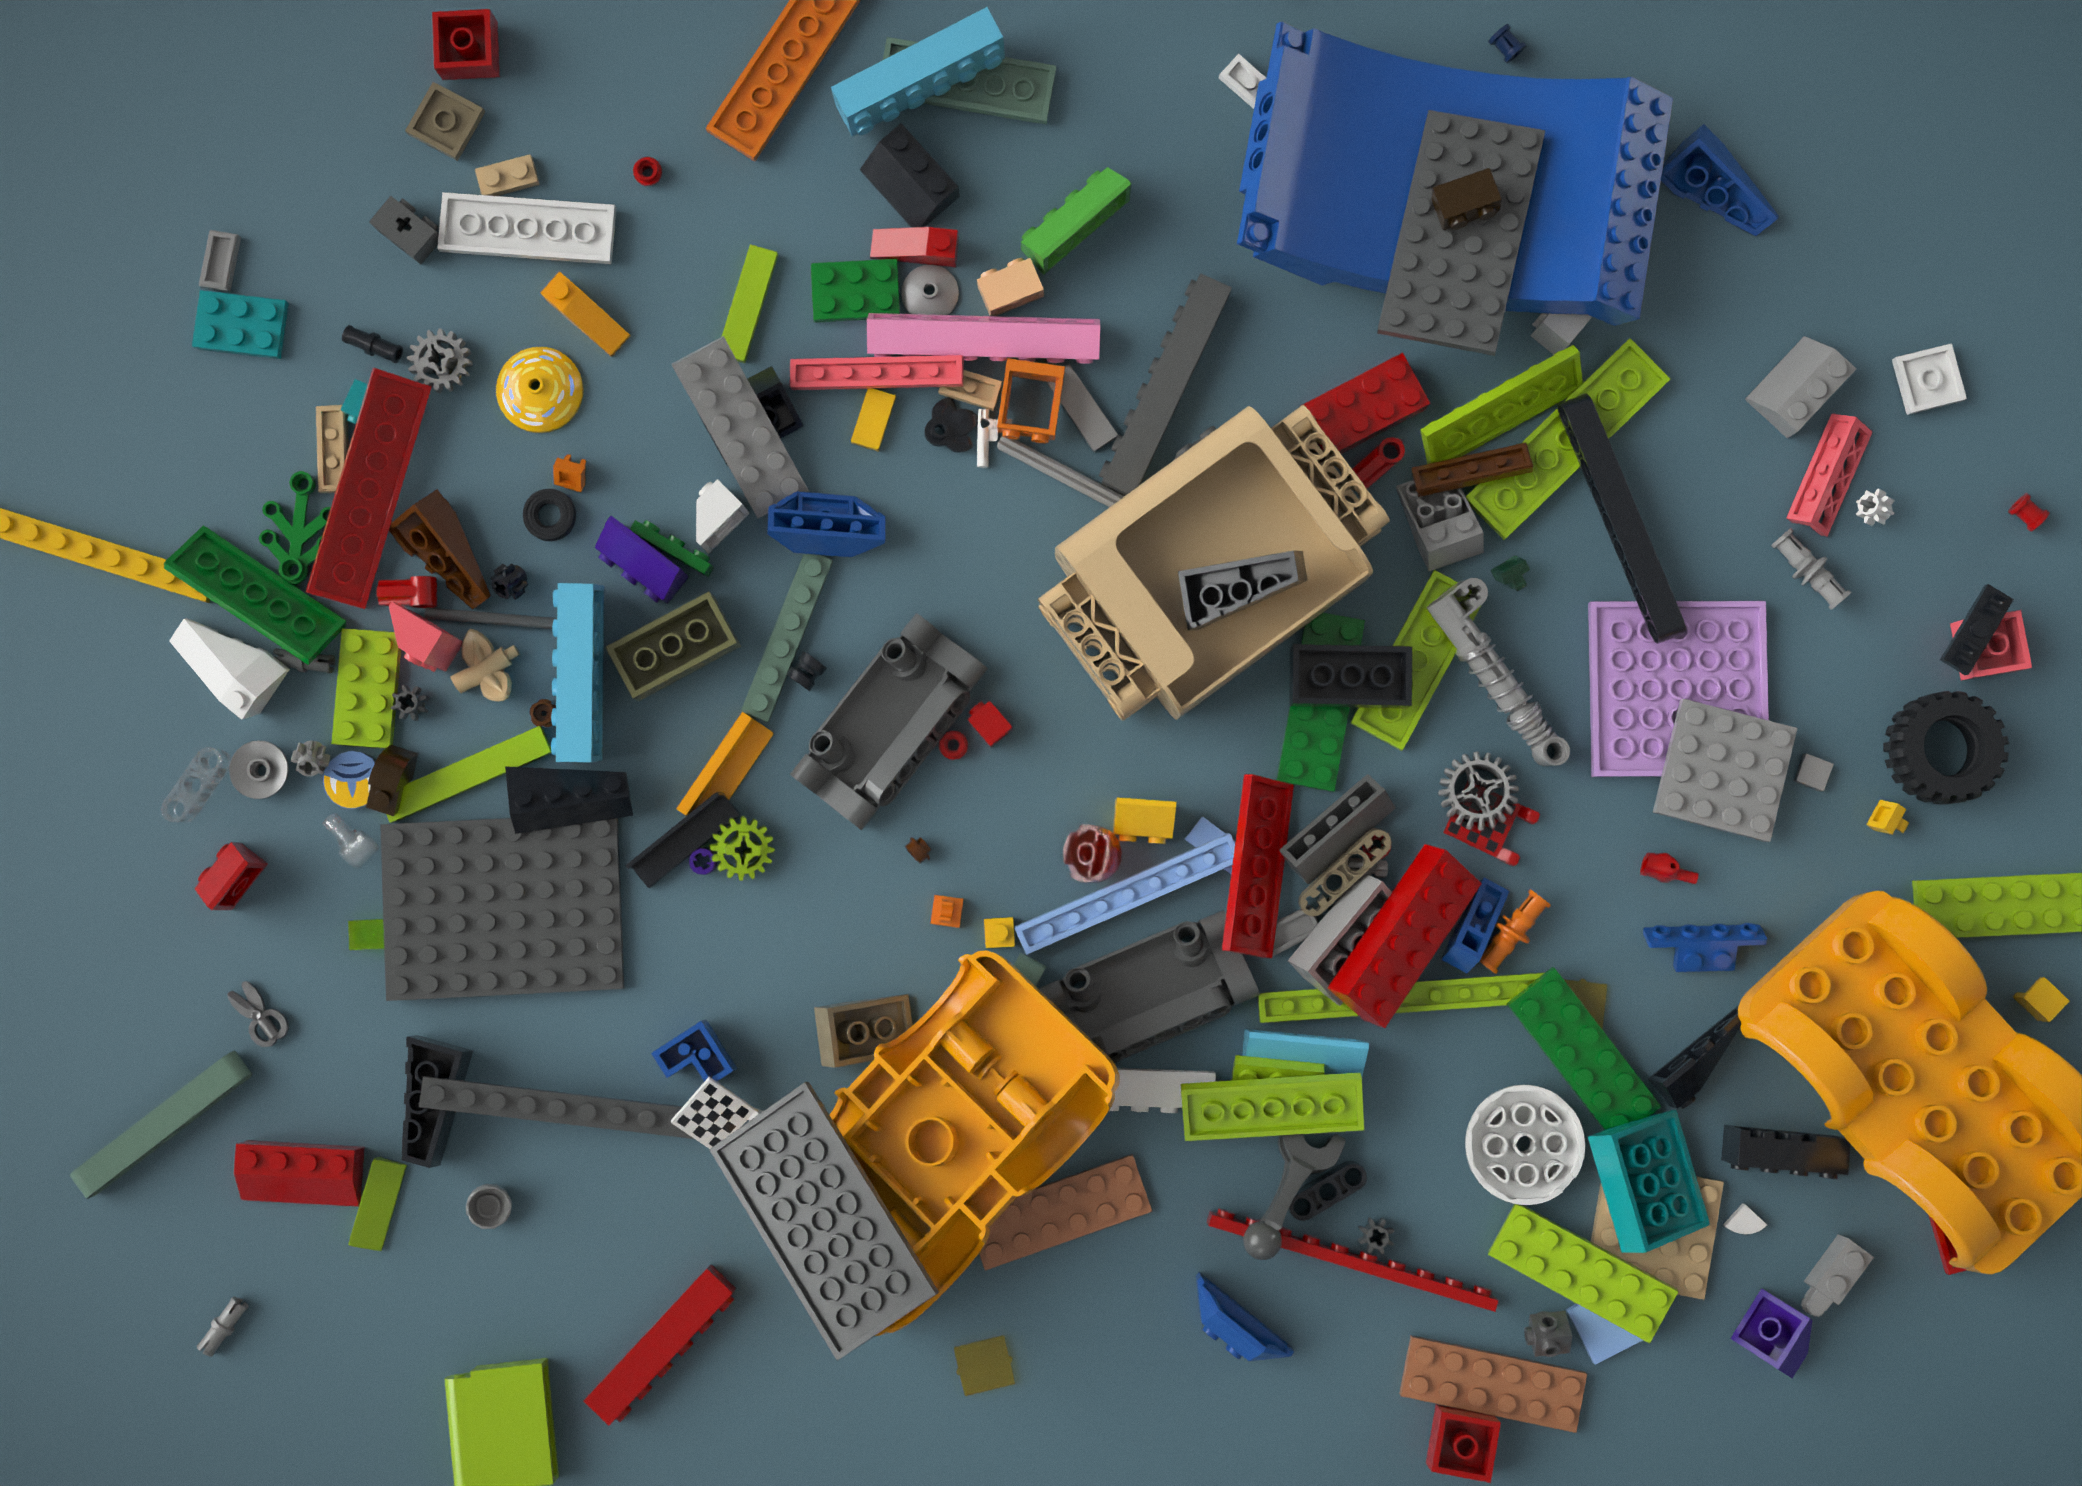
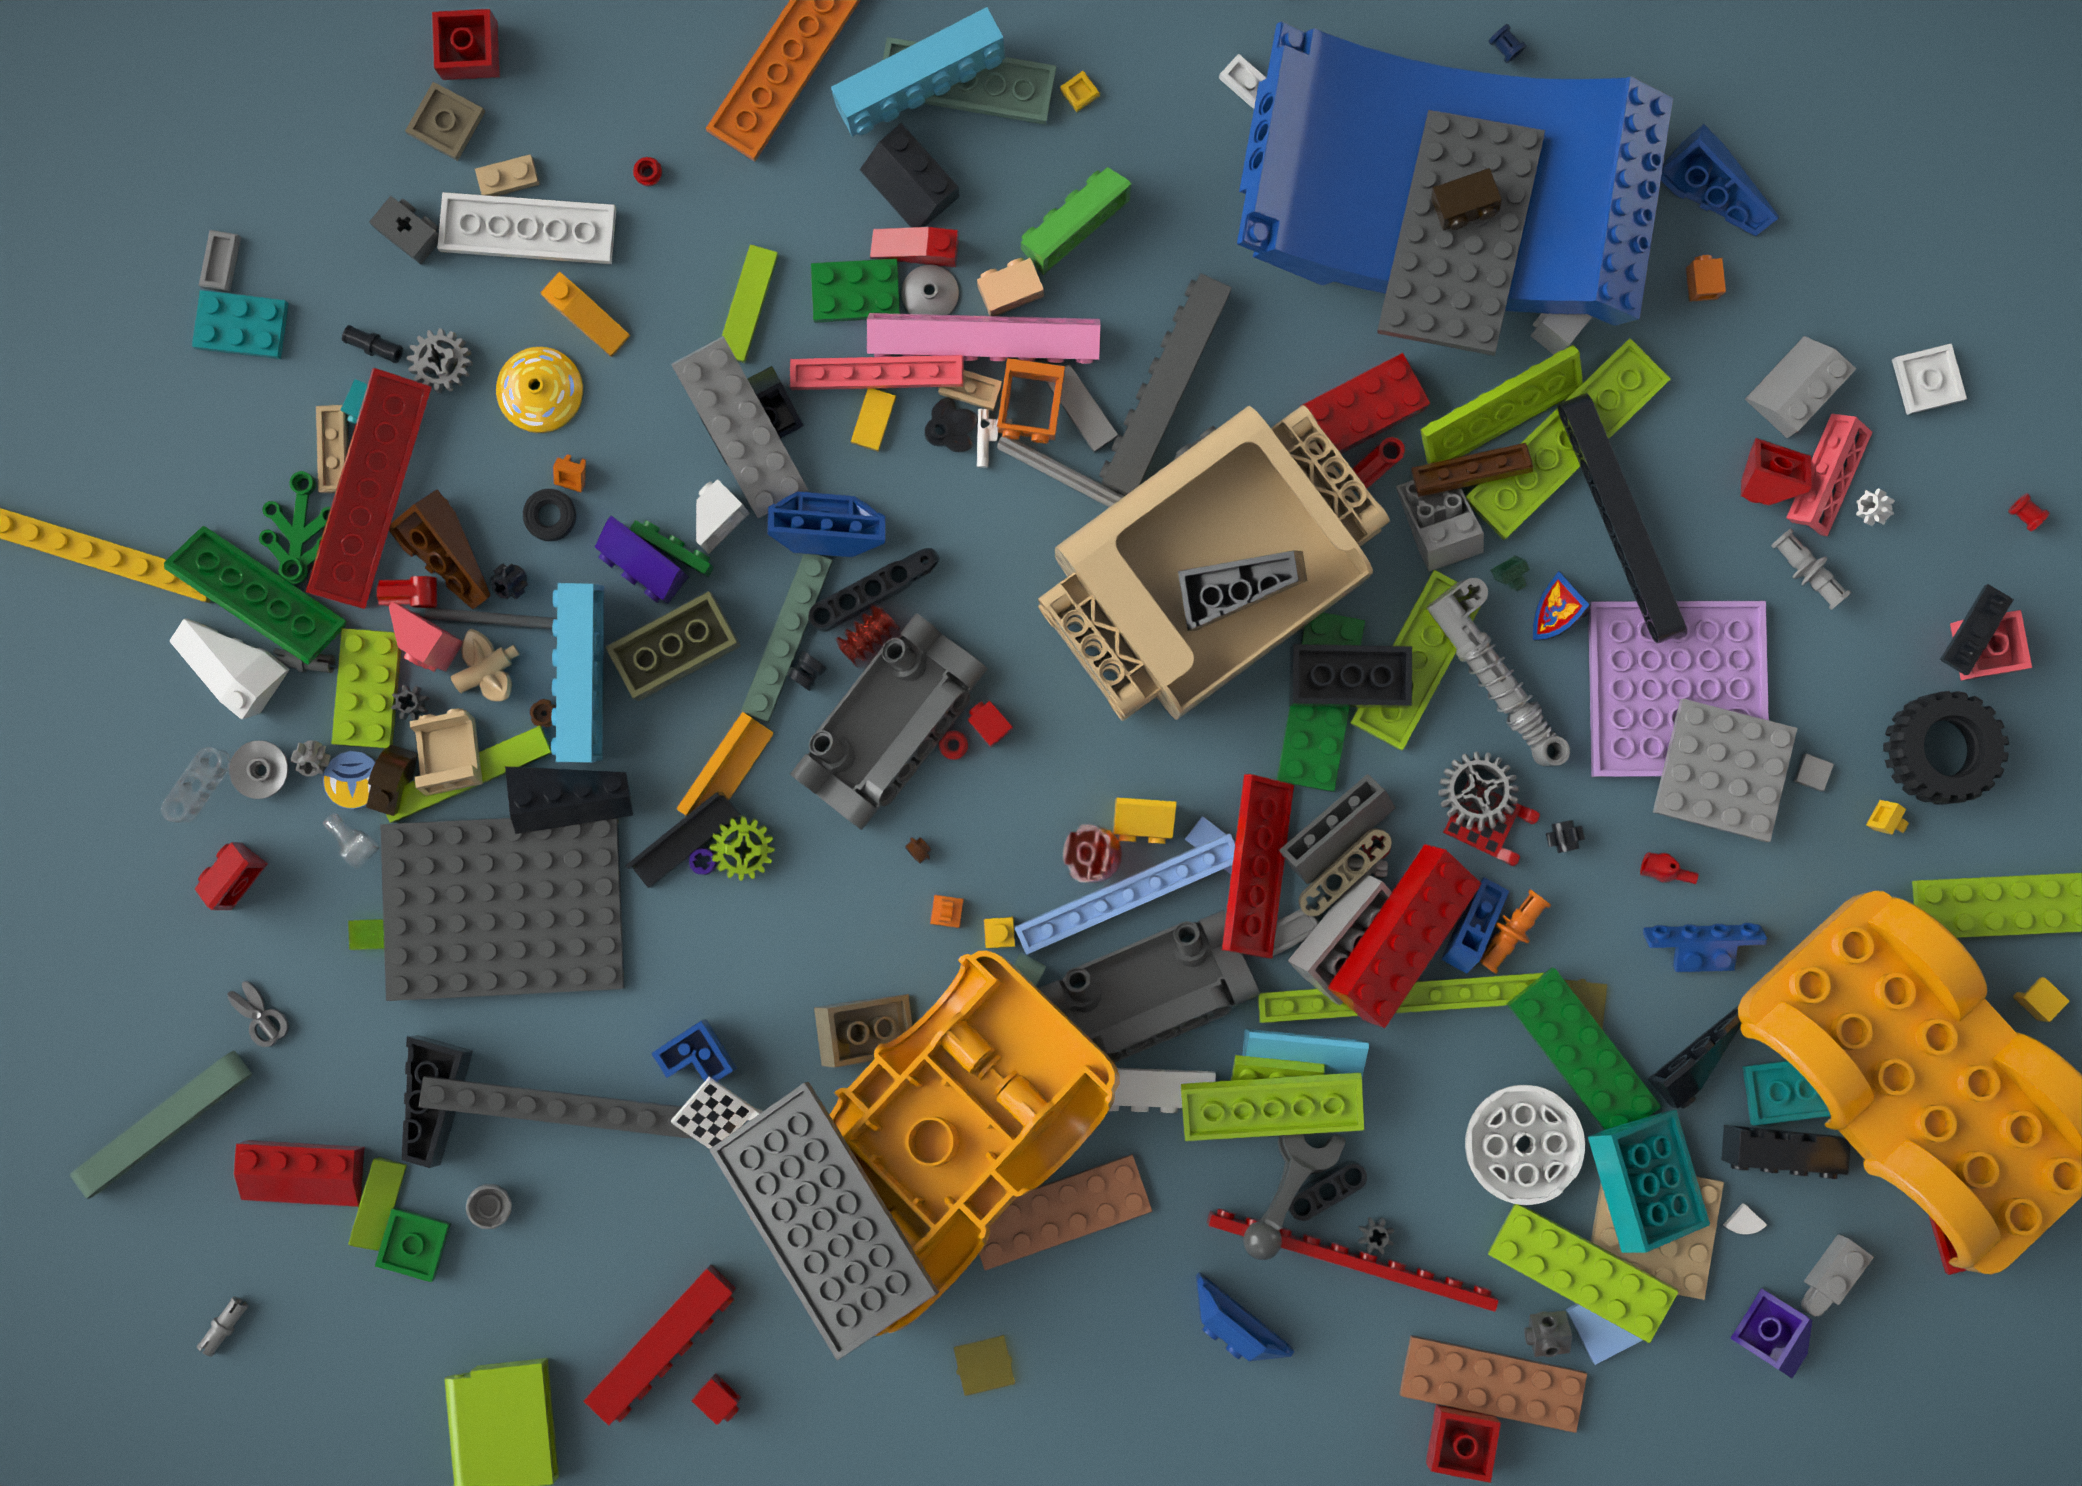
none -> green plate [375,1207,451,1282]
none -> tan panel [410,708,483,796]
none -> red brick [691,1373,741,1425]
none -> black piece [808,548,940,632]
none -> clear red piece [835,605,900,668]
none -> yellow tile [1060,71,1100,112]
none -> shield [1533,571,1591,641]
none -> black gear [1546,820,1585,853]
none -> orange brick [1686,255,1726,302]
none -> red slope [1741,438,1812,506]
none -> teal plate [1742,1060,1831,1126]

